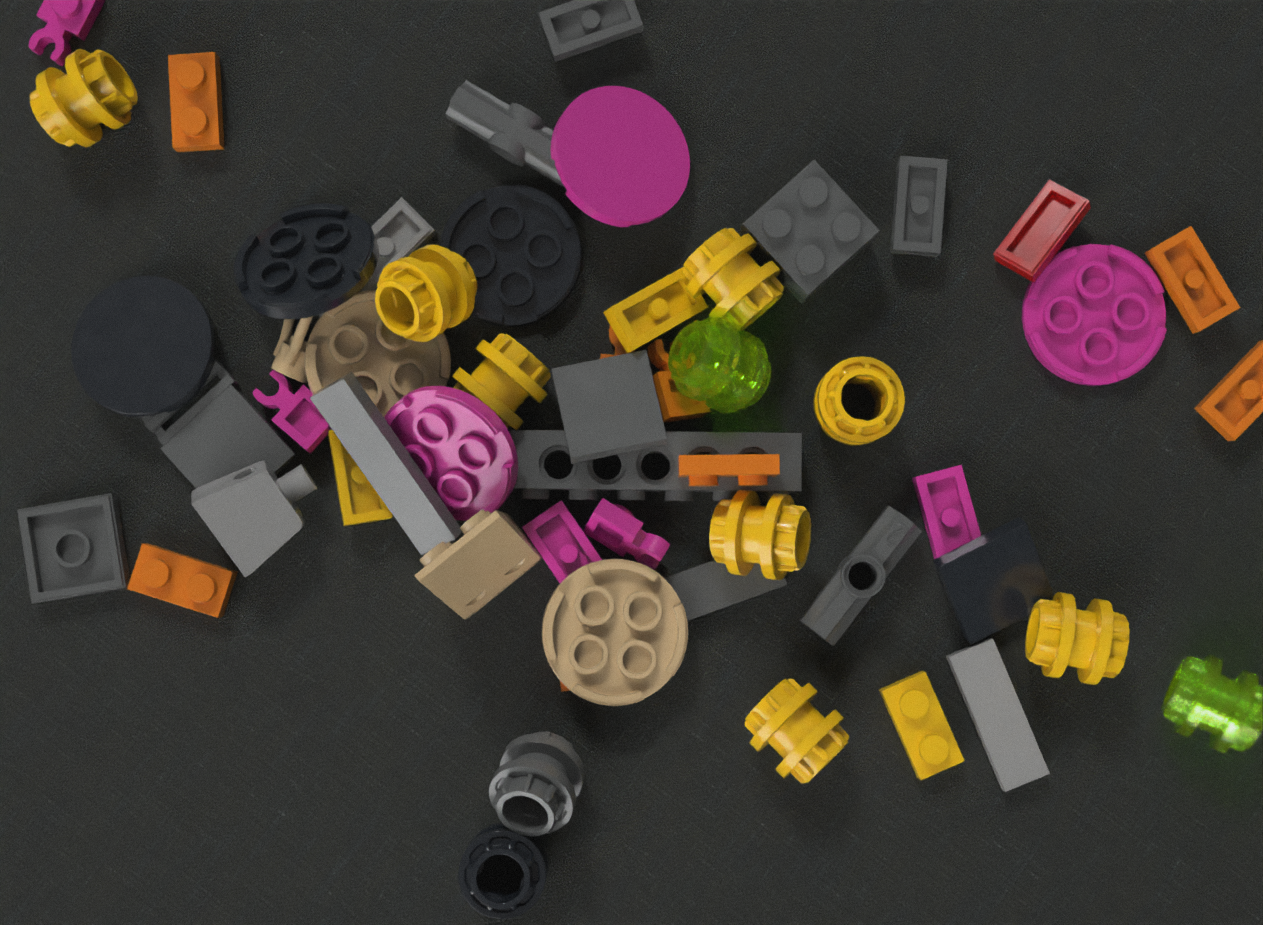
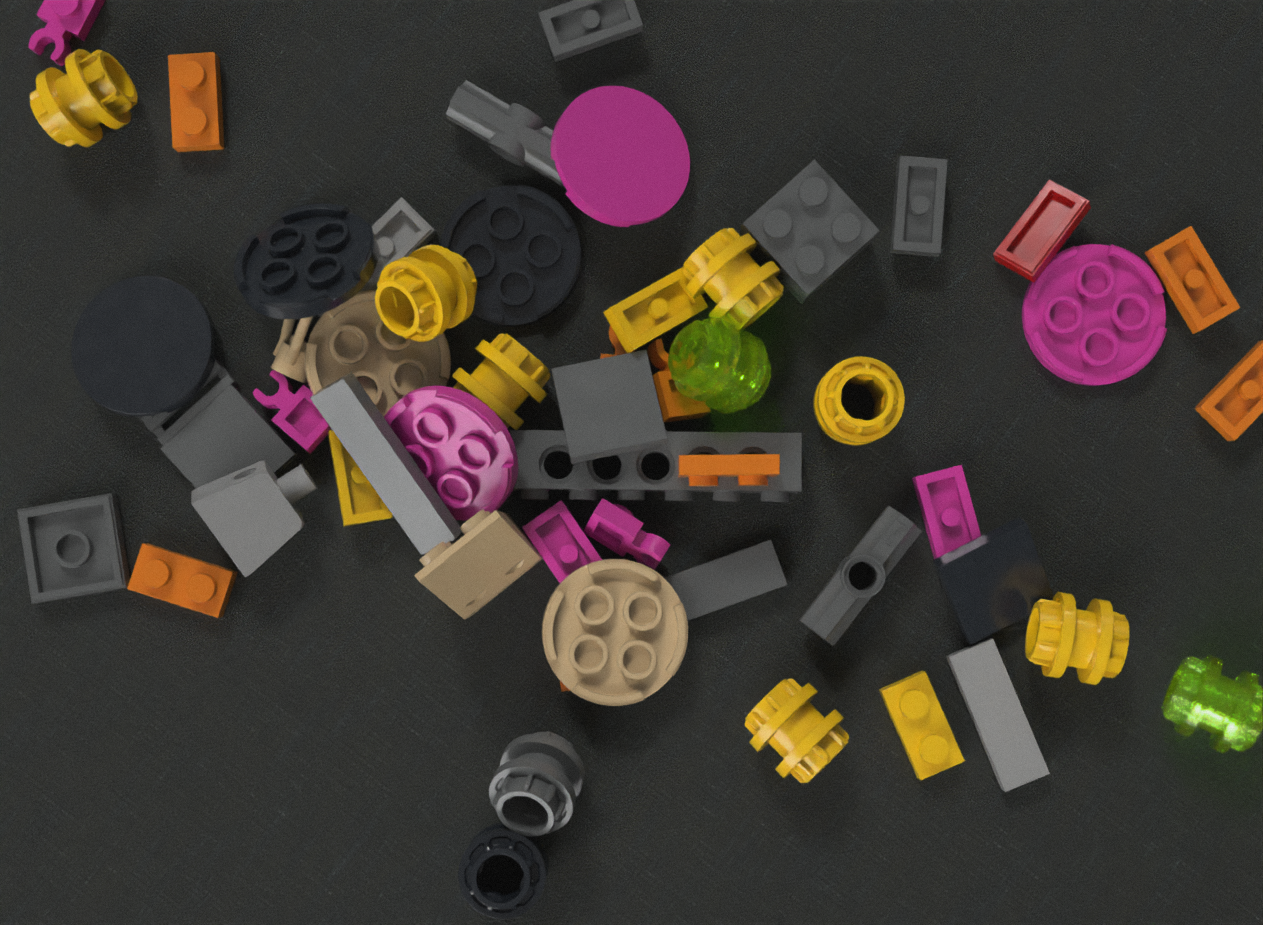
yellow piece [709,490,811,580] -> none

